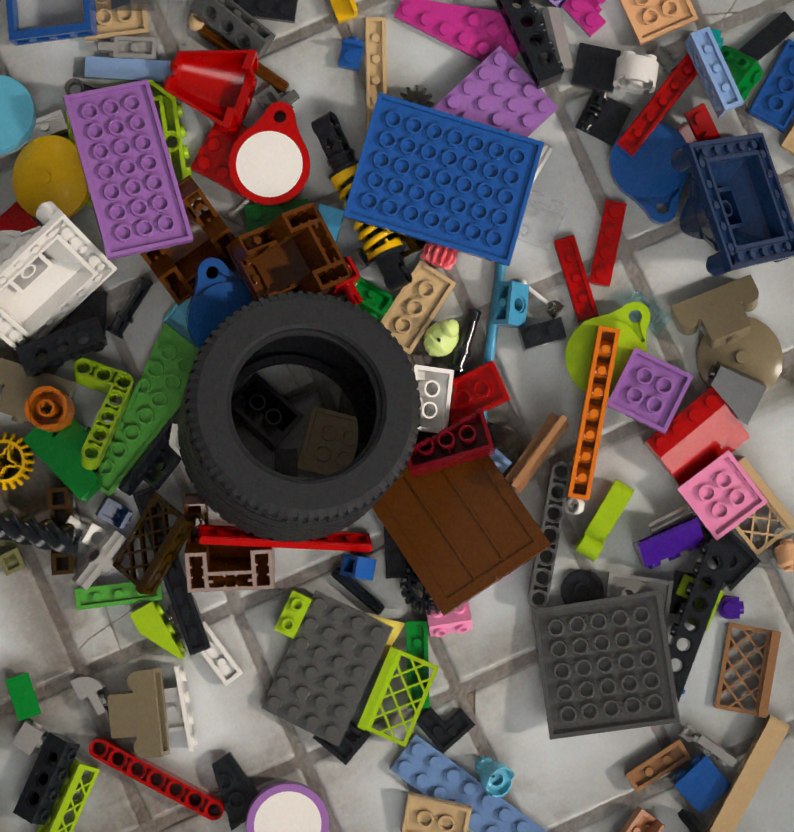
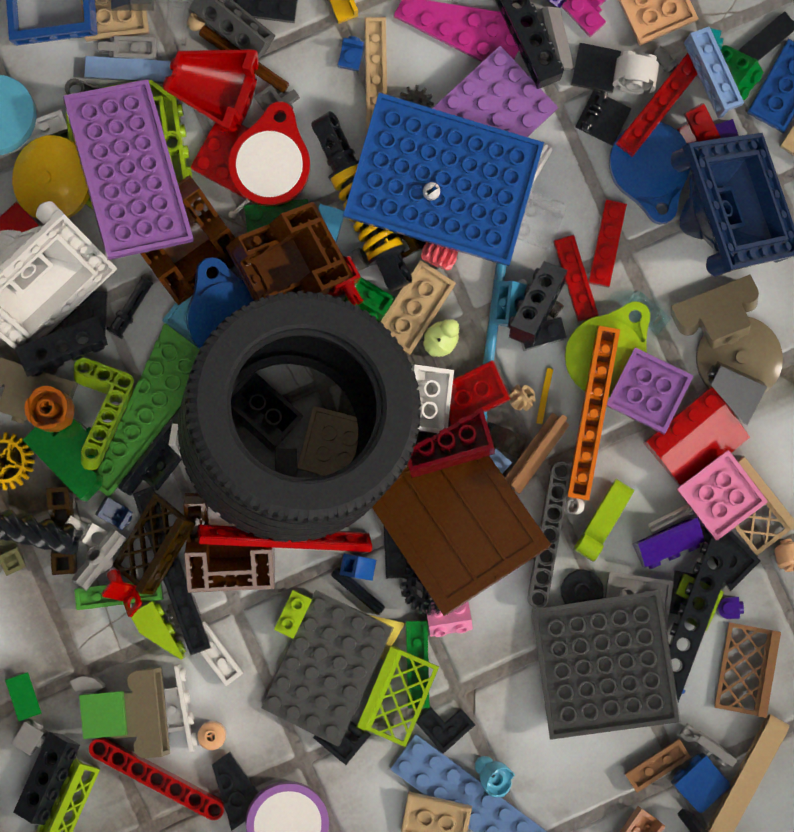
black pin [447,308,482,374] -> none
none -> bright green tile [79,691,128,739]
none -> red bracket [101,569,142,617]
none -> light nougat head [197,721,227,750]
none -> white hinge [423,182,440,201]
none -> black brick [507,261,568,347]
none -> tan gear [509,384,536,411]
none -> yellow piece [536,368,554,424]
none -> dark purple tile [715,119,739,138]

